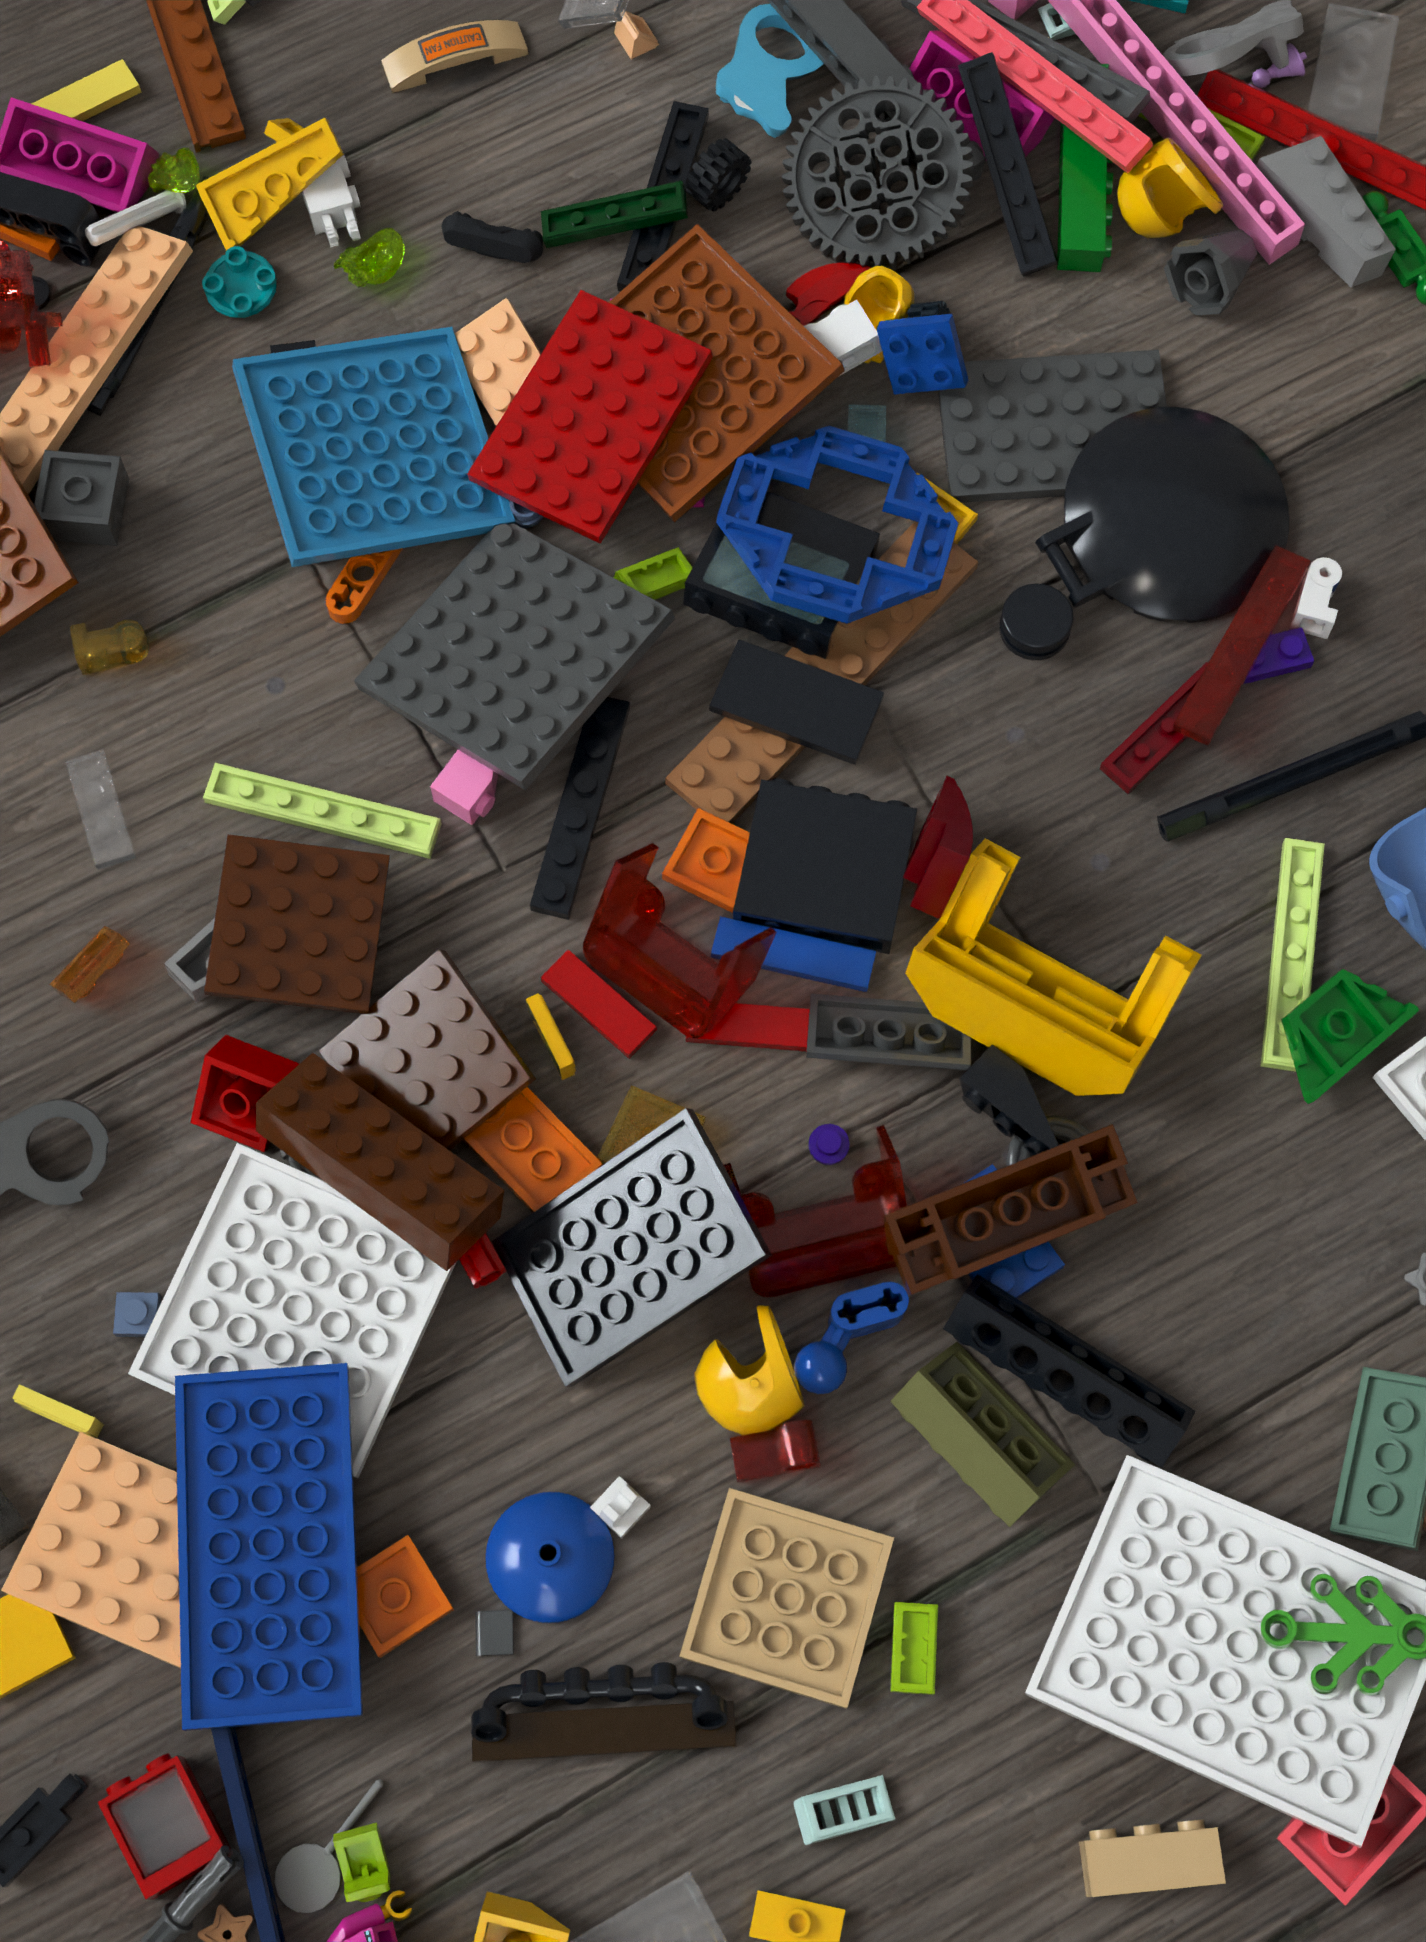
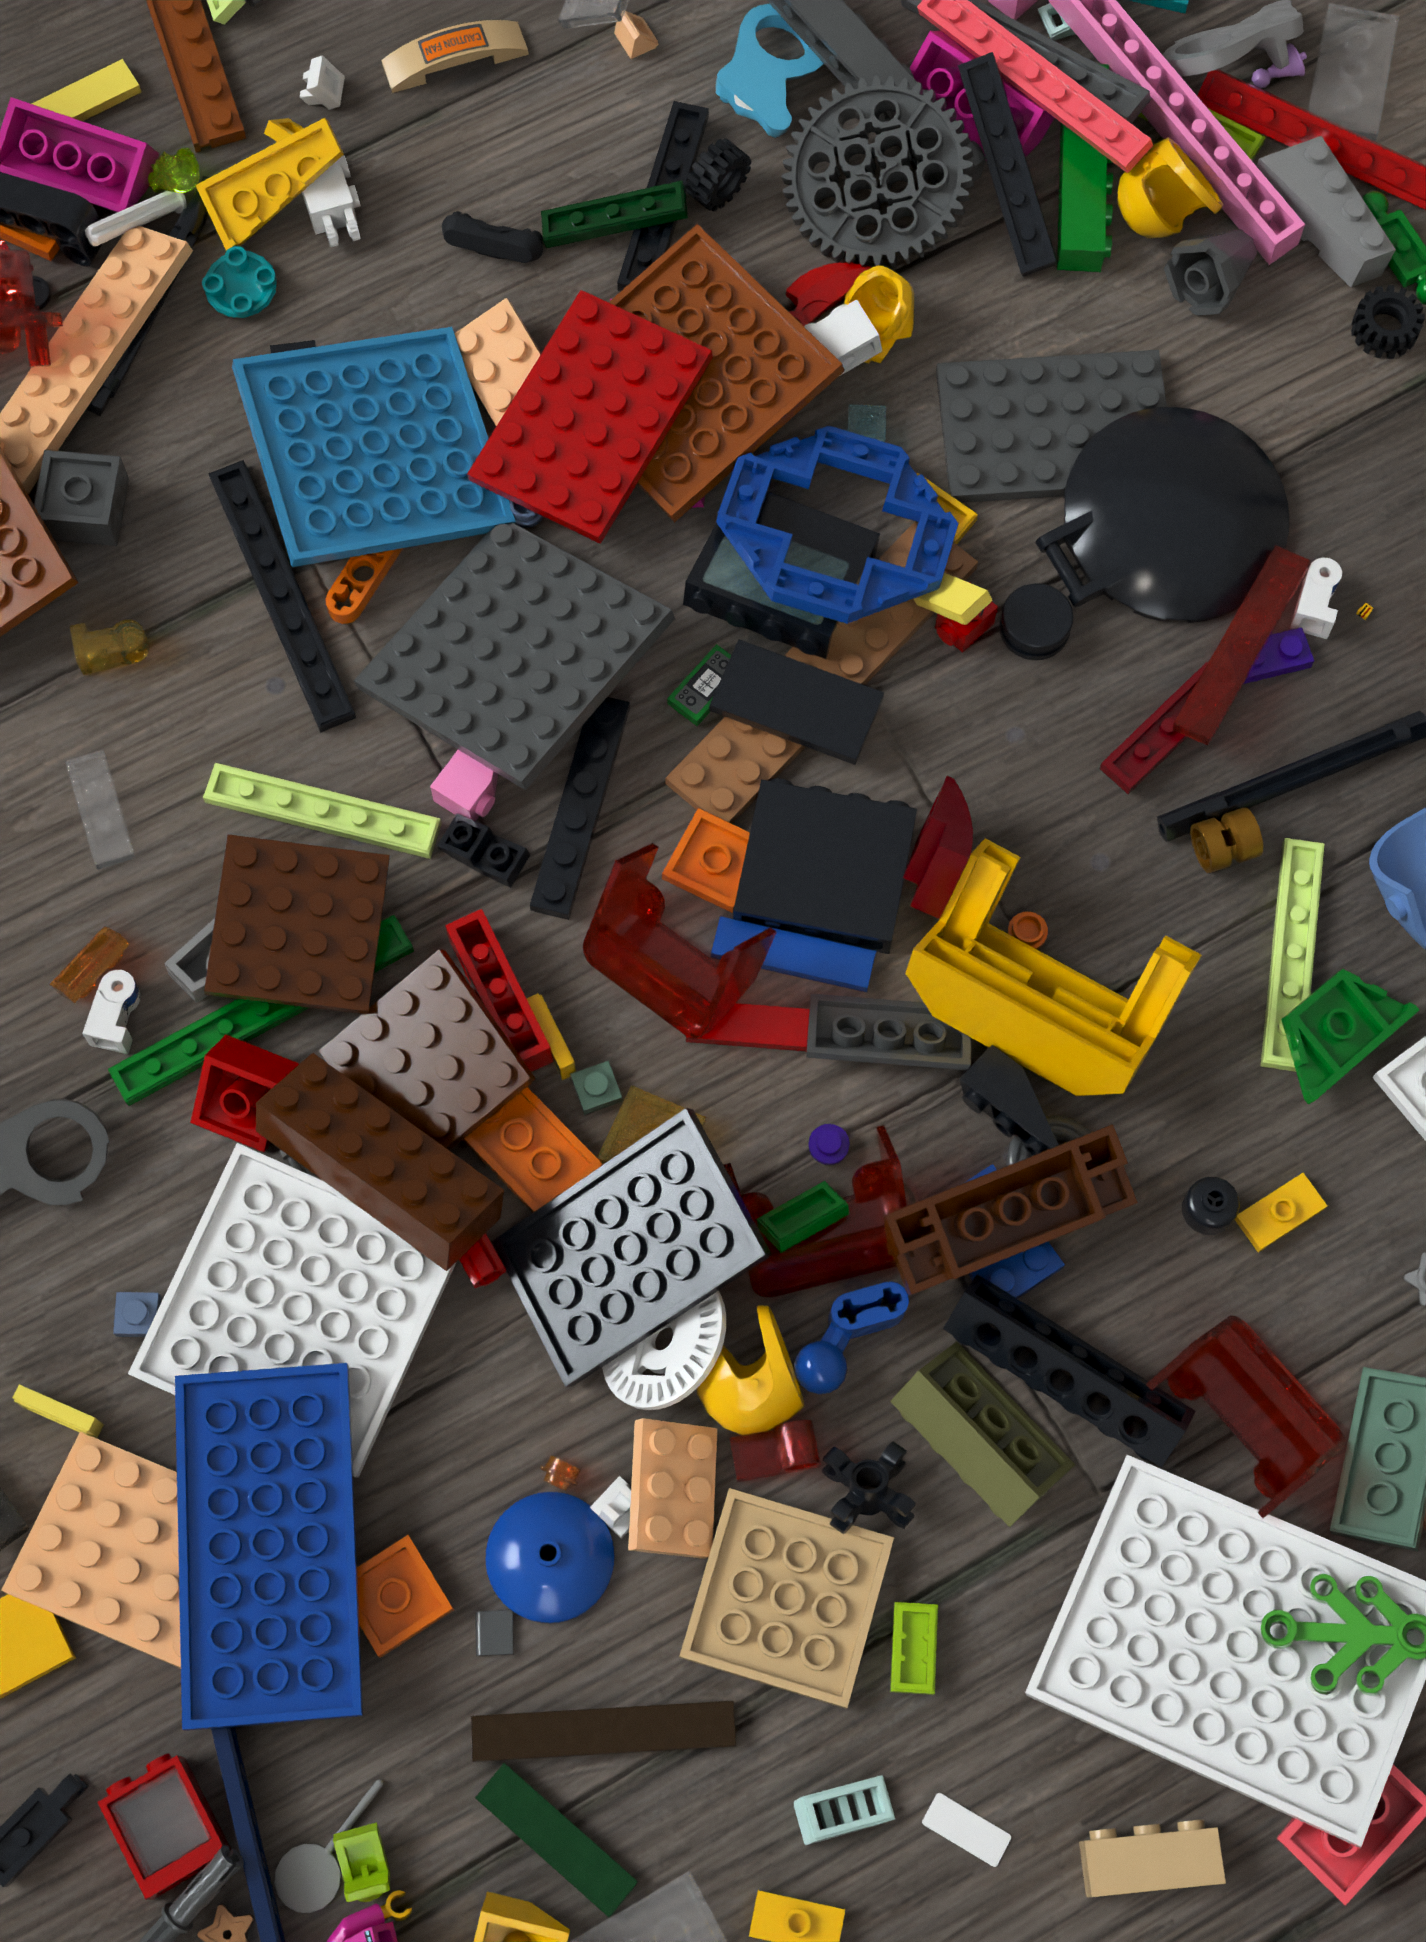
clear neon green hat [334,228,405,287] -> none
black bar [471,1662,728,1742] -> none
red tile [540,950,657,1059] -> none
lime plate [613,547,693,600] -> none
blue plate [877,301,969,394] -> none
none -> white leg [82,970,141,1054]
none -> green tile [108,915,414,1107]
none -> black tile [208,460,356,733]
none -> white tile [300,55,345,110]
none -> black slope [437,814,530,888]
none -> red brick [445,909,553,1072]
none -> dark green tile [475,1763,638,1918]
none -> clear orange plate [540,1455,581,1491]
none -> sand green plate [570,1060,623,1115]
none -> white piece [602,1291,726,1410]
none -> light nougat plate [628,1418,717,1559]
none -> tile [667,644,731,726]
none -> green tile [757,1181,849,1253]
none -> black pin [822,1441,916,1534]
none -> light yellow tile [914,573,992,625]
none -> white sticker [922,1793,1011,1867]
none -> red brick [935,582,998,653]
none -> orange plate [1007,911,1048,949]
none -> clear red windscreen [1146,1315,1346,1518]
none -> black head [1182,1177,1240,1235]
none -> pearl gold wheel [1190,808,1263,873]
none -> yellow plate [1235,1172,1328,1253]
none -> black tyre [1351,285,1425,359]
none -> yellow piece [1356,603,1373,620]

